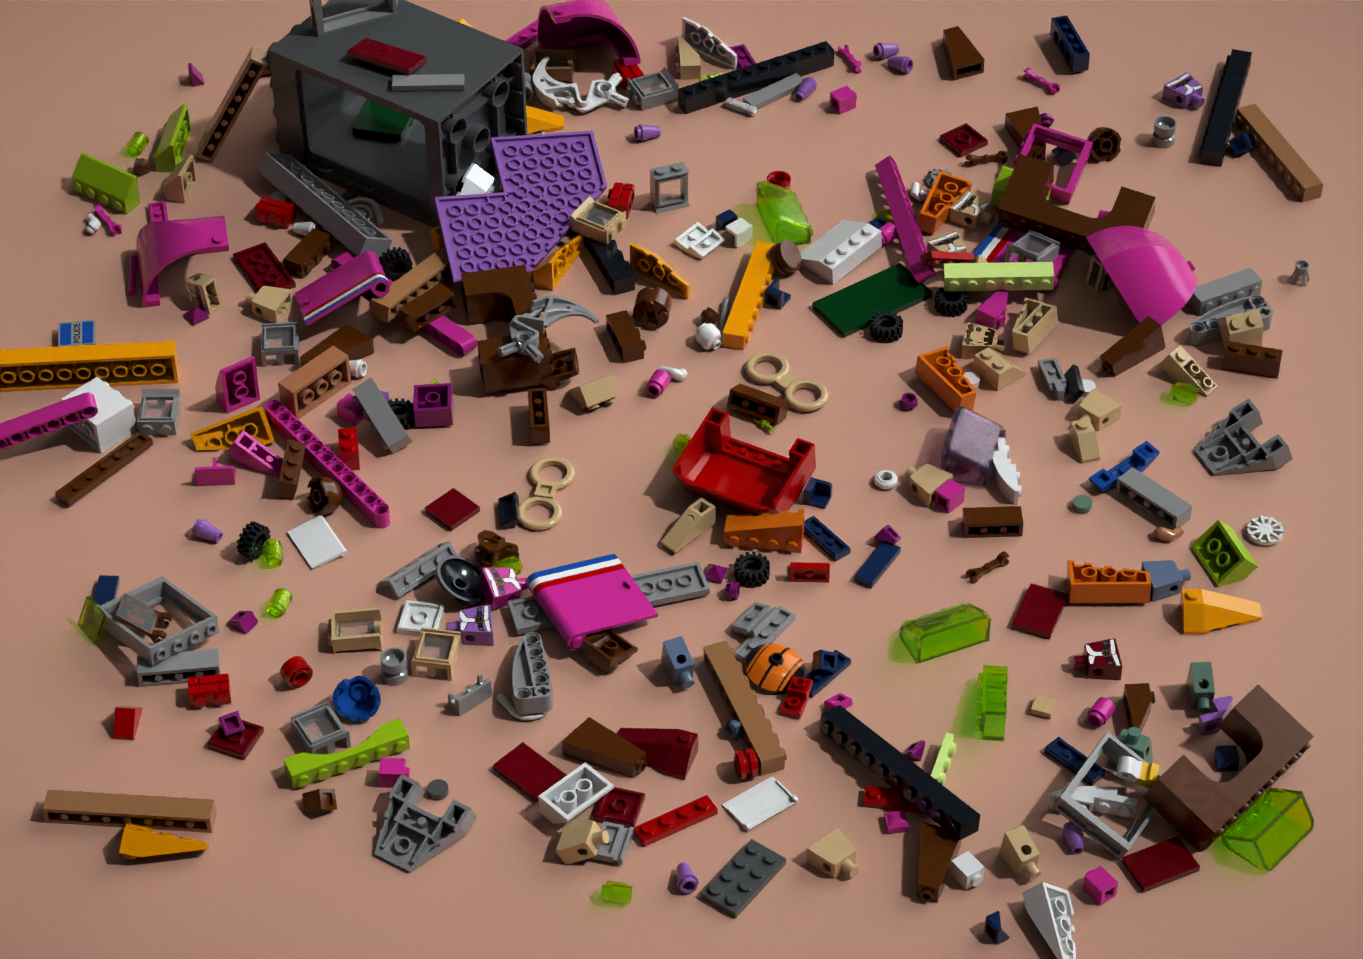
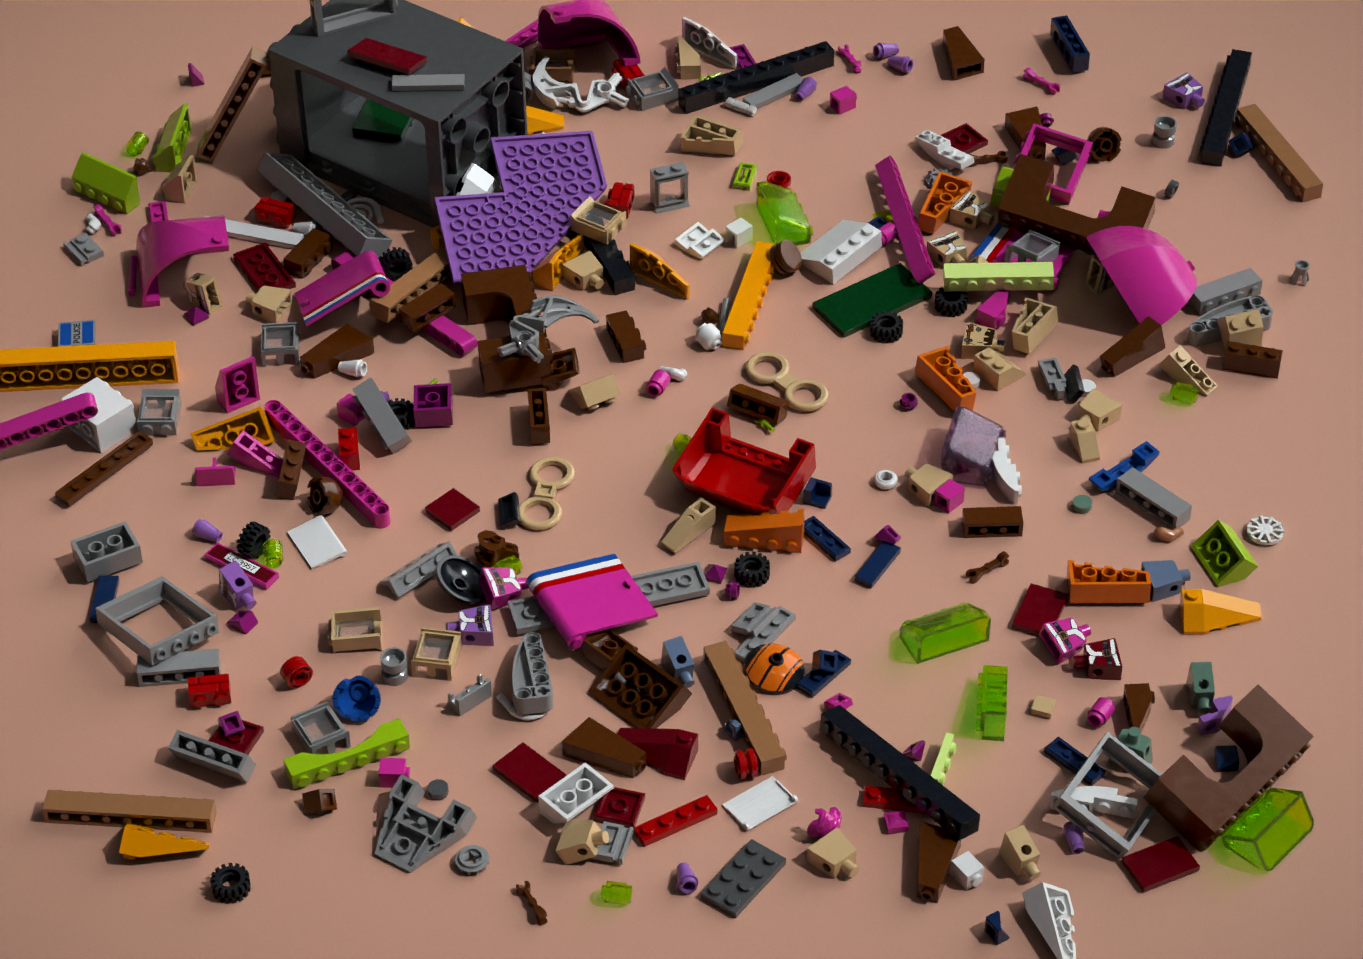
clear neon green piece [77,596,107,644] -> none
red slope [113,706,143,740] -> none
reddish brown flag [114,593,173,644] -> none
clear neon green brick [267,588,293,618] -> none
nougat brick [278,346,351,419] -> none
white tile [397,600,445,636] -> none
reddish brown brick [632,287,672,331] -> none
medium lavender cone [634,124,660,141] -> none
dark blue slope [716,209,738,231] -> none
dark blue panel [765,279,791,310] -> none
red slope [781,676,813,719] -> none
red panel [790,562,830,583] -> none
white arm [910,182,928,202] -> none
red plate [920,251,974,266] -> none
dark pink brick [1083,866,1118,906] -> none
leg [1116,756,1160,788] -> none
light grey wedge [1194,399,1293,476] -> none
none -> light grey plate [63,233,104,266]
none -> light grey brick [70,521,143,582]
none -> light grey brick [168,730,256,783]
none -> white tile [205,215,304,249]
none -> tile [205,543,279,589]
none -> black tyre [210,863,251,904]
none -> medium lavender torso [219,560,257,610]
none -> light grey gear [455,845,489,875]
none -> reddish brown piece [516,881,548,925]
none -> tan torso [562,251,604,290]
none -> reddish brown slope [588,644,692,728]
none -> tan wedge [680,115,743,155]
none -> lime tile [733,162,757,191]
none -> dark pink hair [807,807,841,839]
none -> white slope [915,130,974,170]
none -> dark pink torso [1039,618,1091,665]
none -> dark grey tile [1165,179,1179,198]

